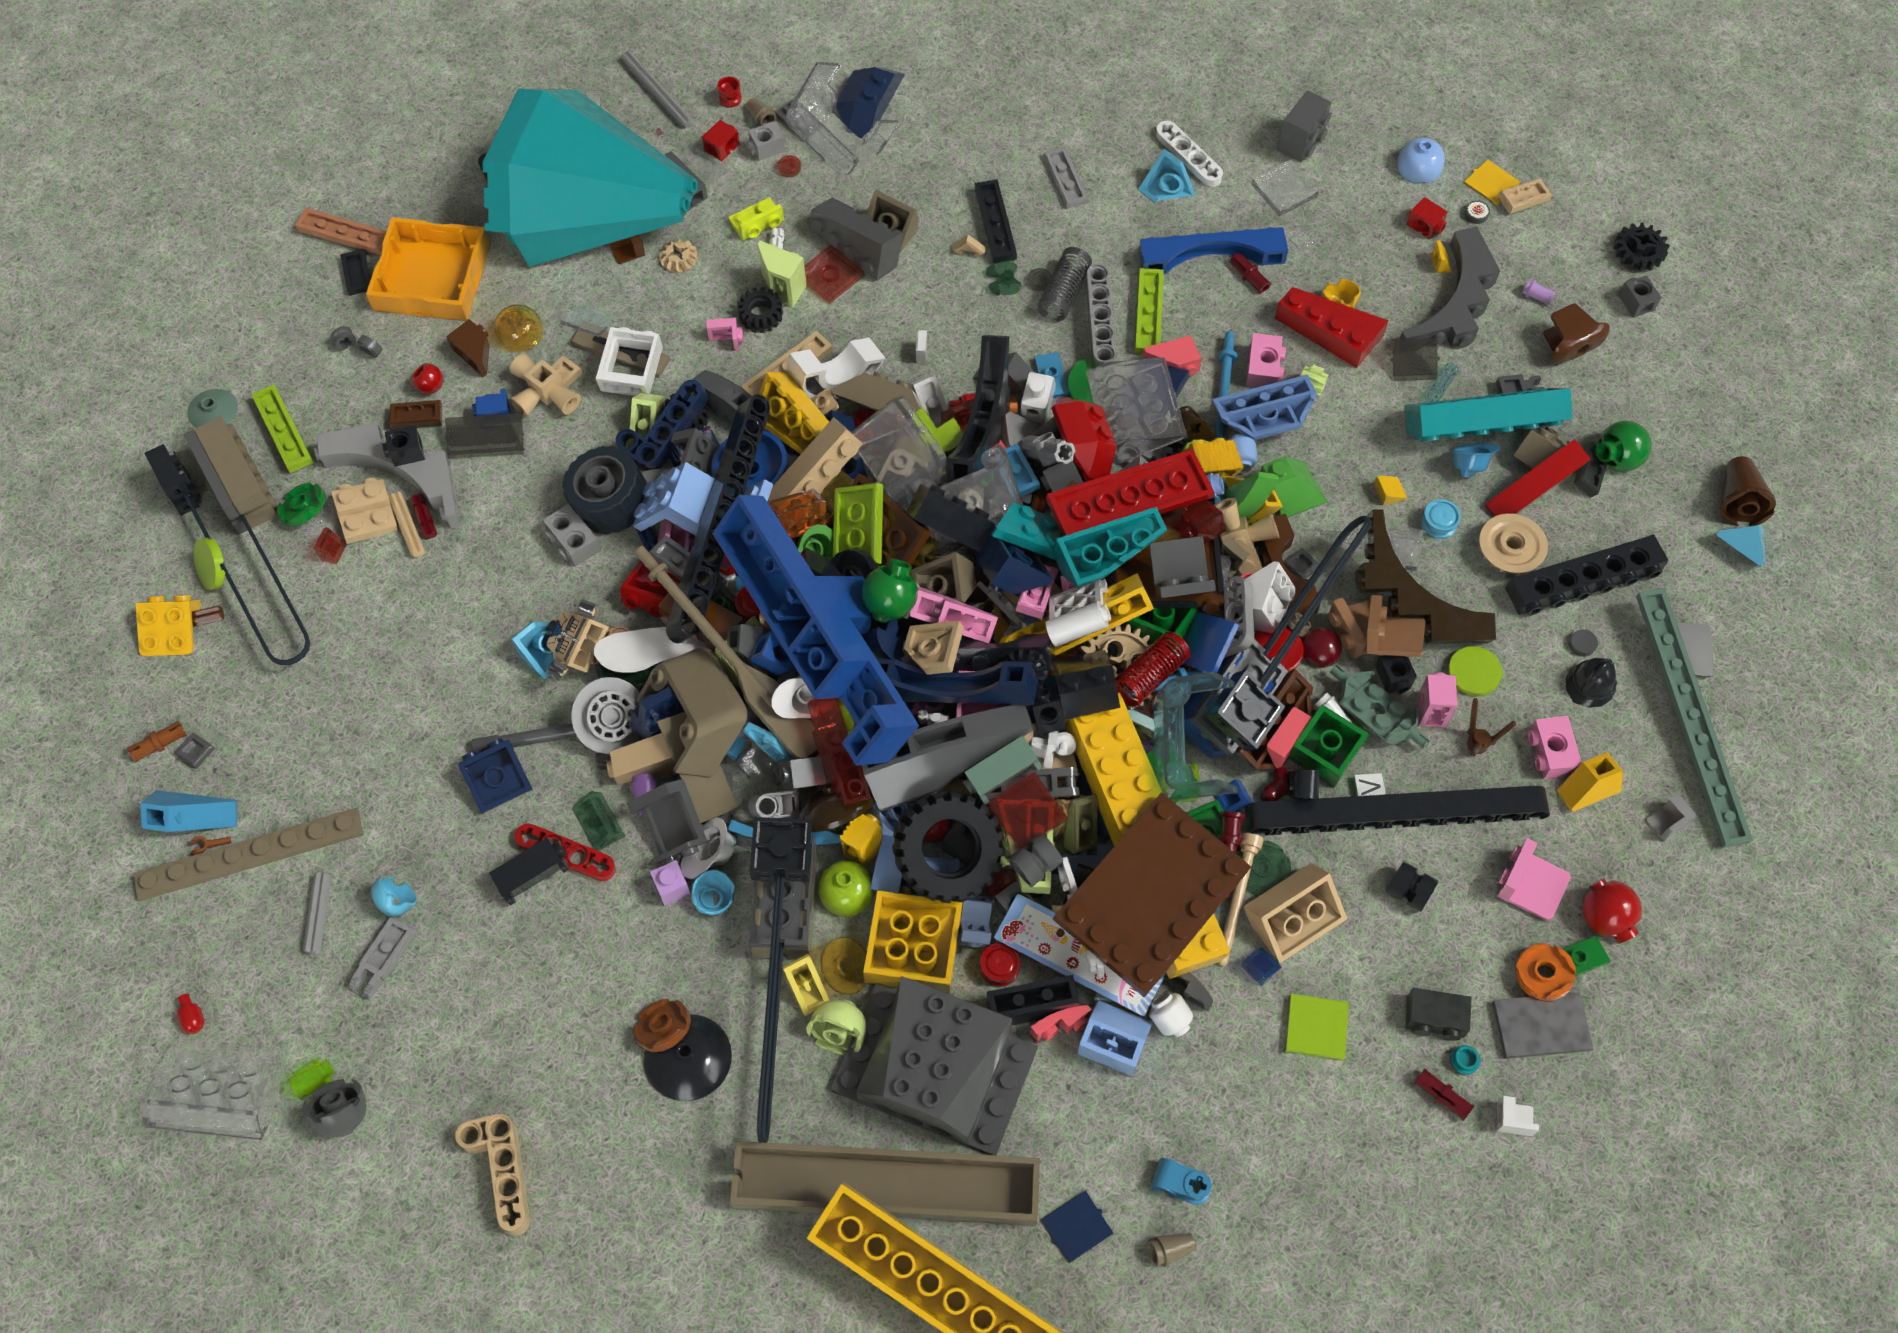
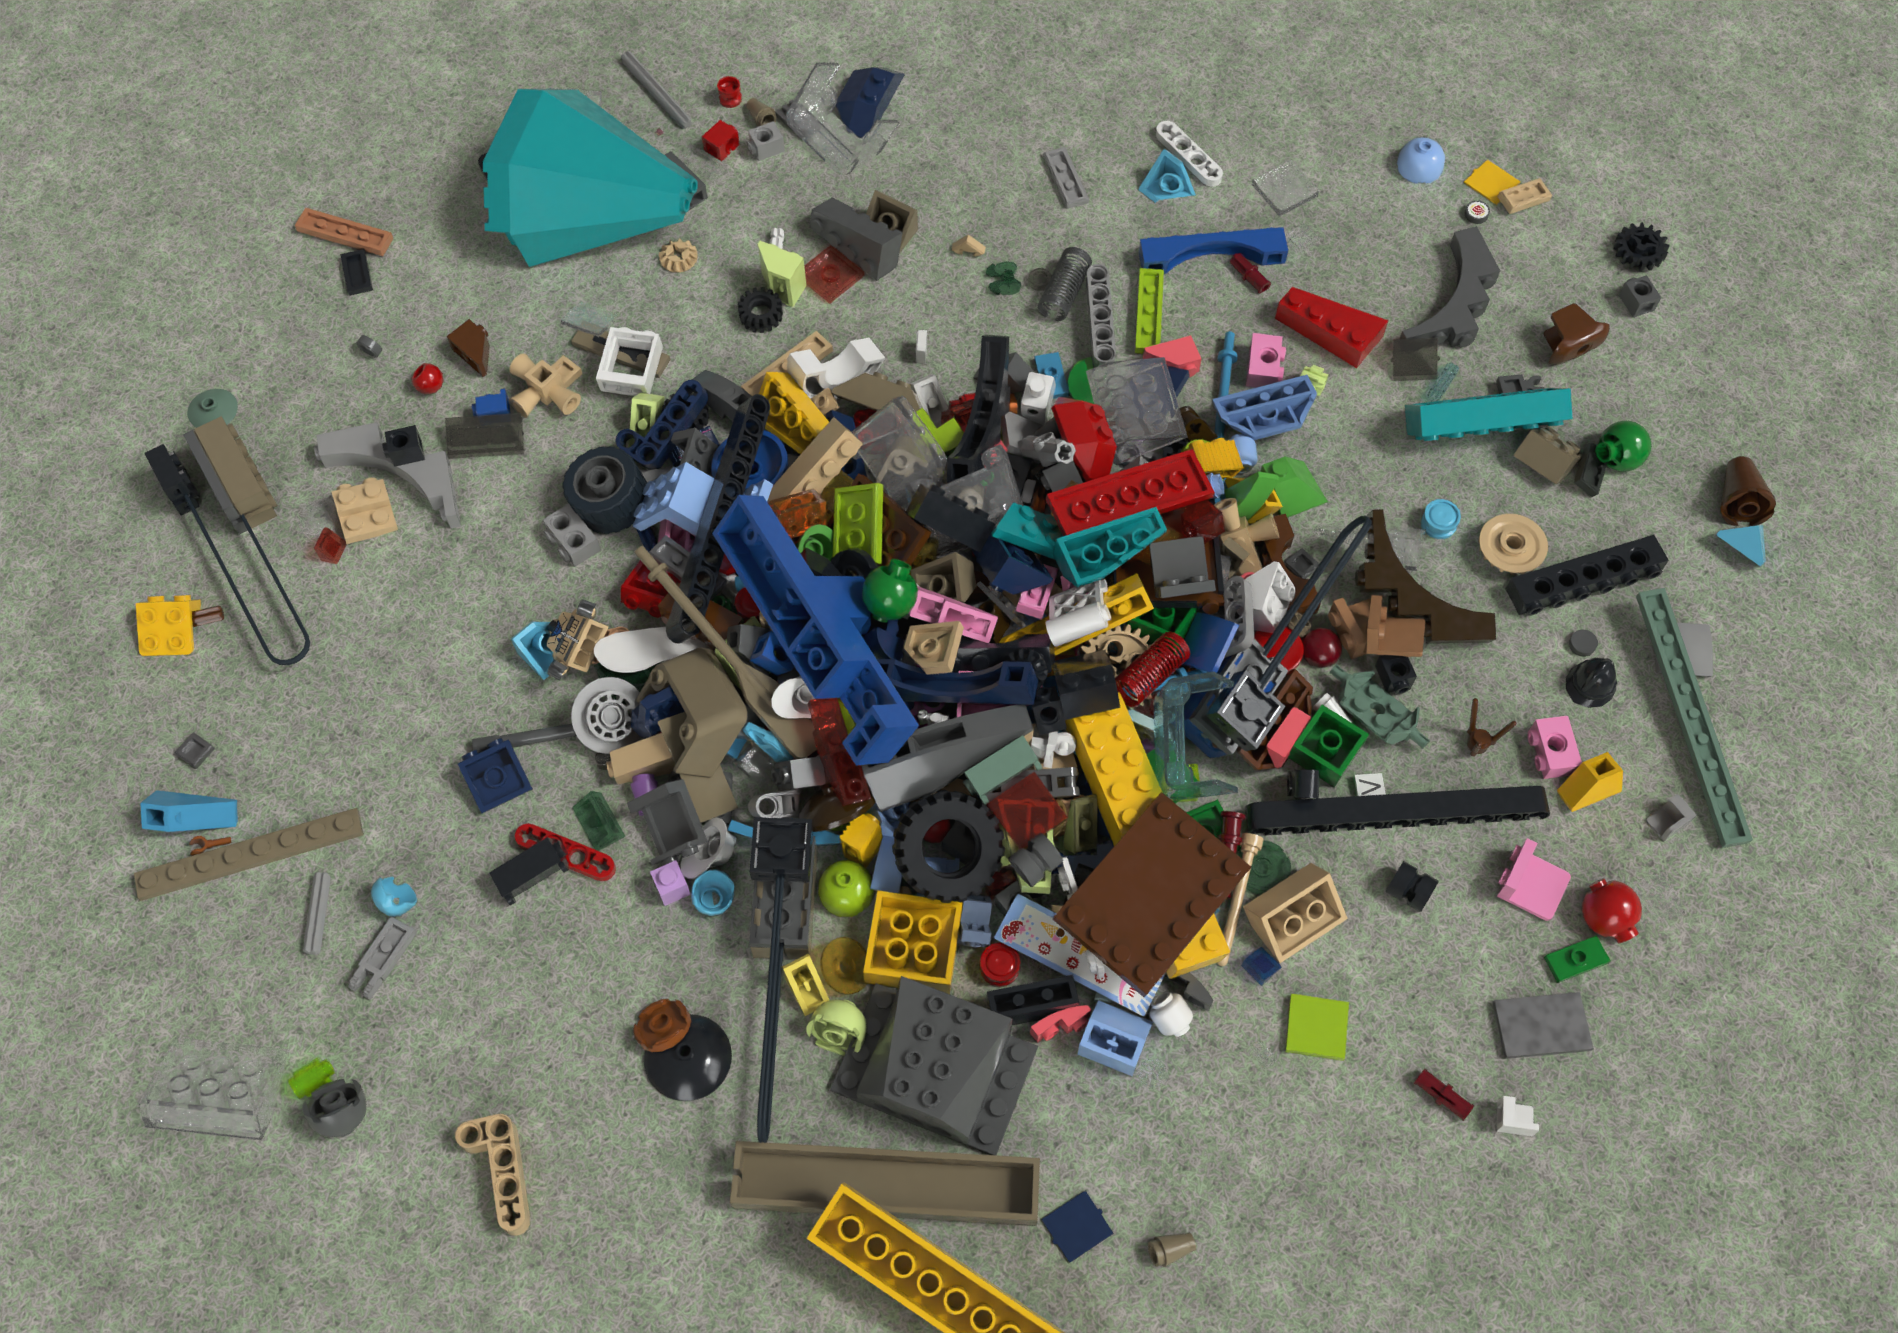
dark orange pin [127,720,187,763] -> none
red cylinder [177,993,205,1034] -> none
lime tile [194,537,225,590] -> none
lime plate [251,384,314,474] -> none
green tile [276,483,326,527] -> none
dark grey bush [330,326,356,351] -> none
light orange tile [366,217,491,321] -> none
reddish brown plate [389,400,442,430] -> none
tan axle [389,492,425,558] -> none
dark red axle [410,493,437,540] -> none
clear yellow cylinder [494,304,544,353] -> none
reddish brown panel [609,235,645,264] -> none
bright pink bracket [706,318,744,351] -> none
neon yellow bracket [728,197,784,240] -> none
clear red tile [778,155,801,177] -> none
black plate [974,179,1017,263] -> none
dark azure plate [994,443,1040,499] -> none
dark azure piece [1150,1158,1212,1205] -> none
blue slope [1213,779,1253,812] -> none
dark red arm [1260,767,1289,802] -> none
dark grey brick [1277,90,1332,162] -> none
yellow hair [1321,279,1361,308] -> none
yellow slope [1373,476,1407,505] -> none
pearl dark grey brick [1405,988,1472,1041] -> none
red brick [1406,197,1448,240] -> none
bright pink brick [1417,672,1458,727] -> none
yellow slope [1431,240,1453,273] -> none
lime tile [1447,646,1503,697] -> none
dark azure piece [1449,442,1500,477] -> none
teal plate [1450,1045,1481,1075] -> none
red slope [1485,439,1591,517] -> none
orange tile [1515,943,1576,1001] -> none
lavender pin [1522,280,1556,306] -> none

